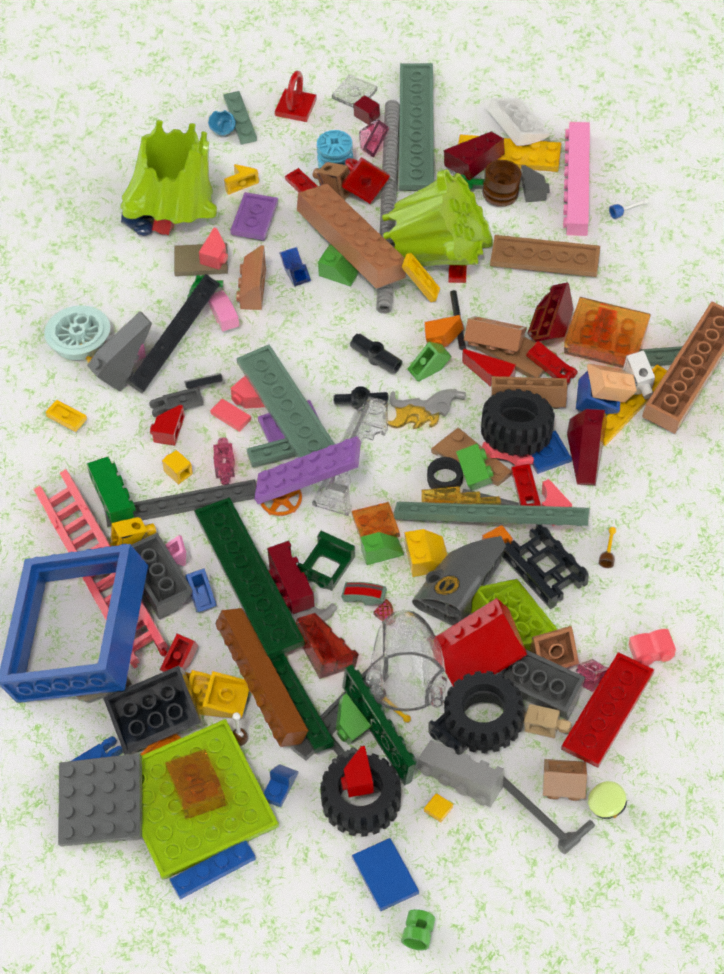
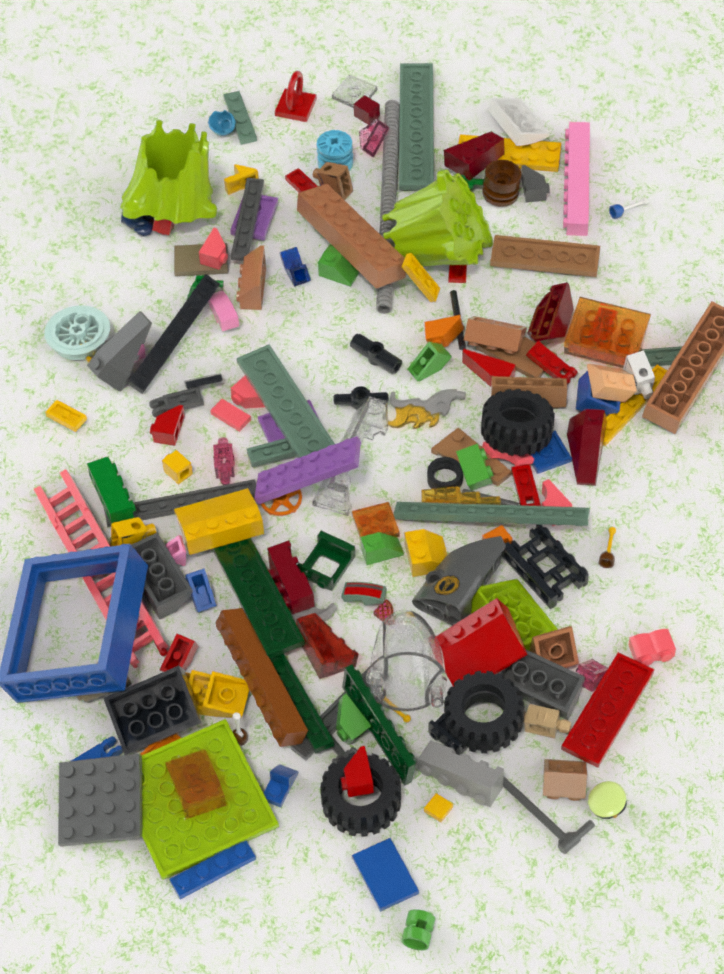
red tile [341,157,390,204] -> none
none -> yellow slope [174,488,264,555]
none -> dark grey tile [231,178,264,261]

